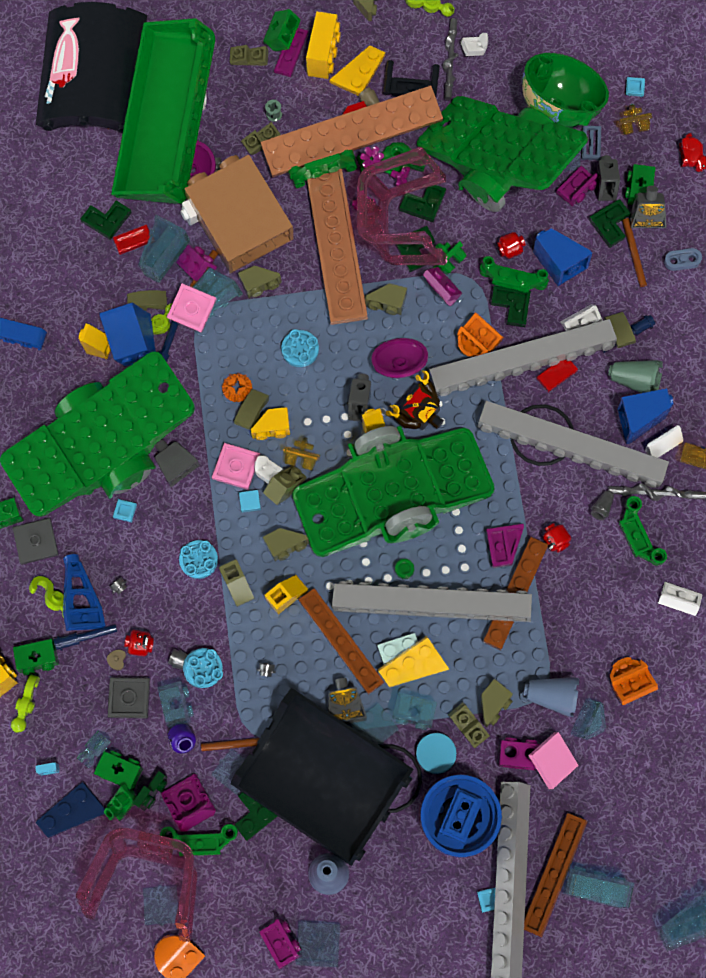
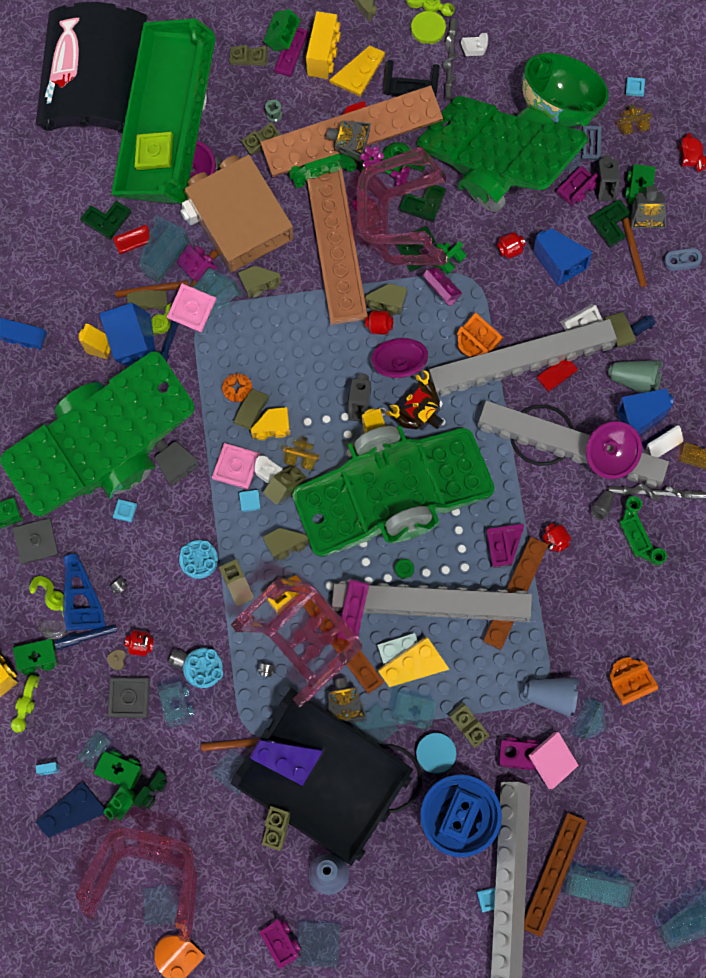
green plate [160,824,238,856] -> none
magenta slope [161,774,216,832] -> none
dark purple head [167,724,196,754] -> none
dark green plate [235,792,278,841] -> none
medium azure tile [281,329,319,367] -> none
dark tan cone [359,87,380,107] -> none
green plate [479,256,549,293] -> none
olive slope [481,679,513,728] -> none
dark green plate [491,285,531,327] -> none
white slope [658,582,703,616] -> none
none -> clear piece [39,619,68,639]
none -> dark orange bar [115,280,189,298]
none -> lime tile [135,132,173,170]
none -> clear pink windscreen [231,577,363,707]
none -> dark purple wing [250,739,323,786]
none -> olive slope [262,806,290,851]
none -> torso [326,121,371,162]
none -> magenta tile [337,579,370,642]
none -> red head [365,311,394,335]
none -> lime tile [411,11,446,44]
none -> magenta dish [586,421,642,479]

